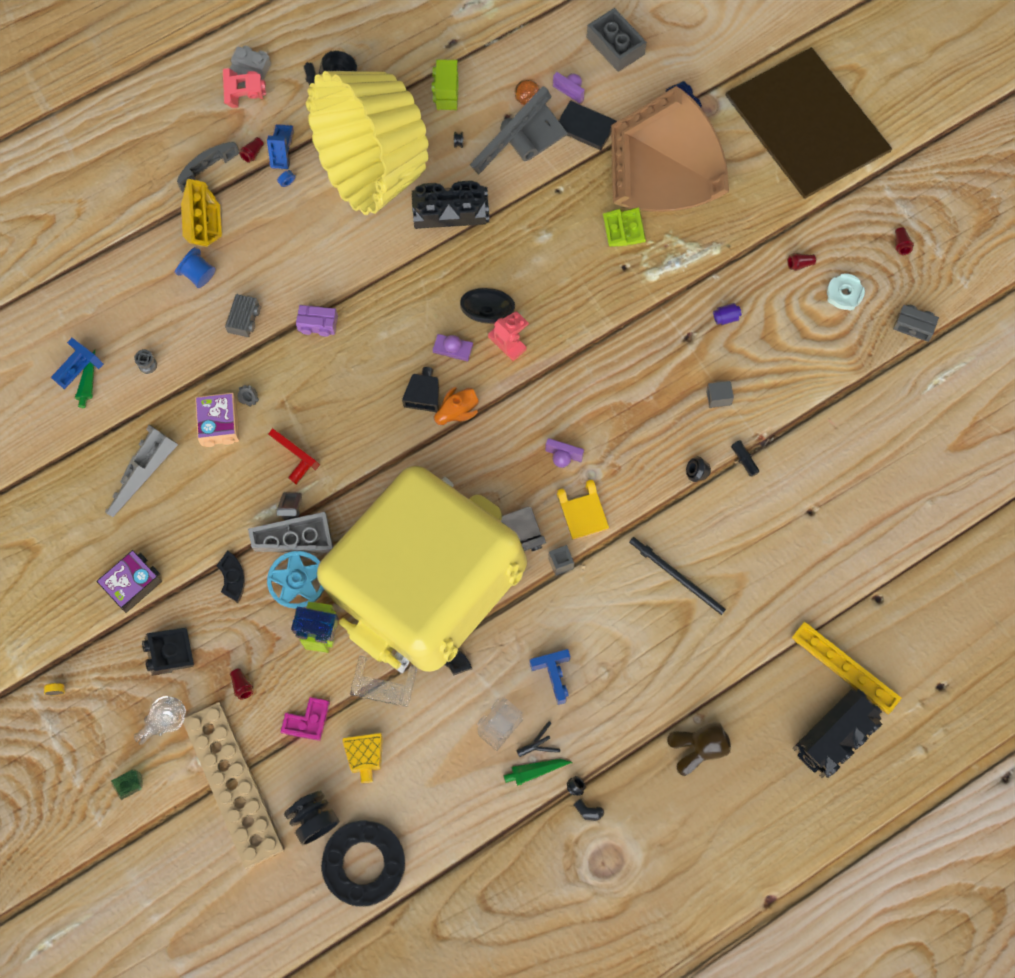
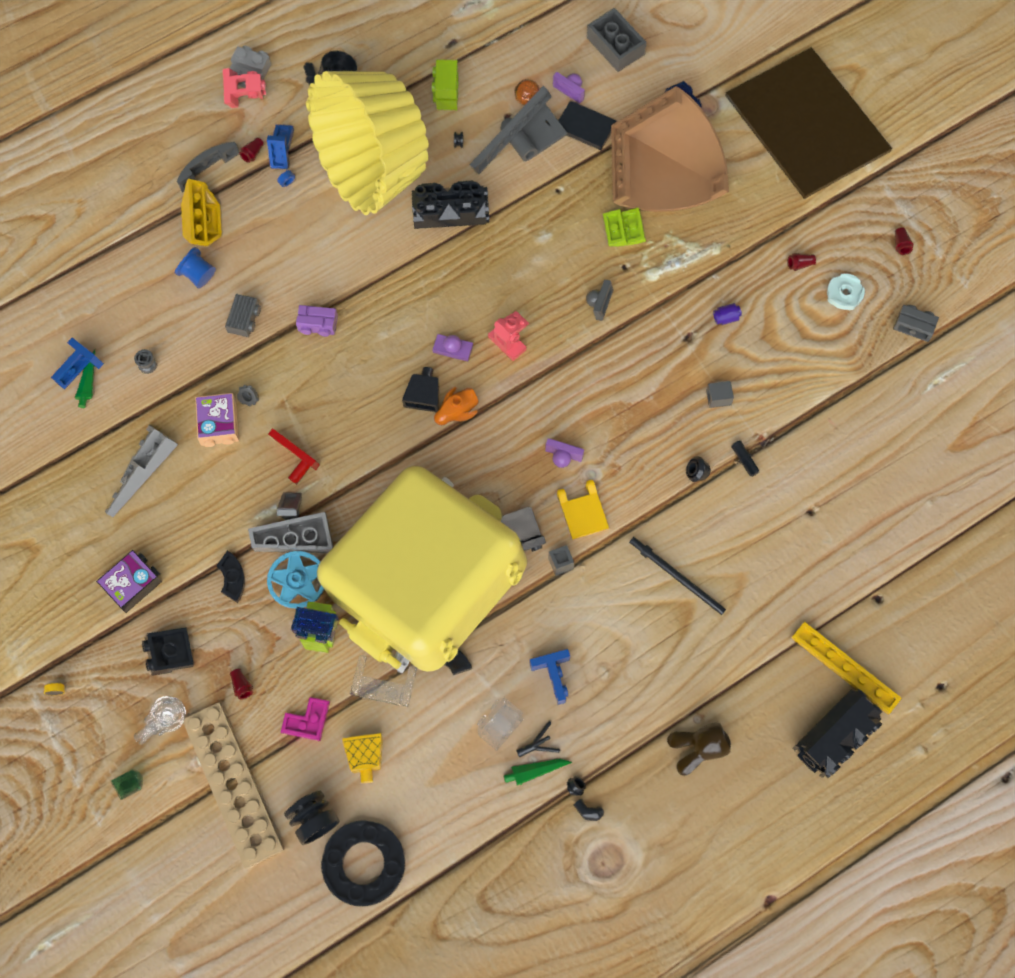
black dish [460,288,515,324] -> none
none -> dark grey tile [586,279,614,321]

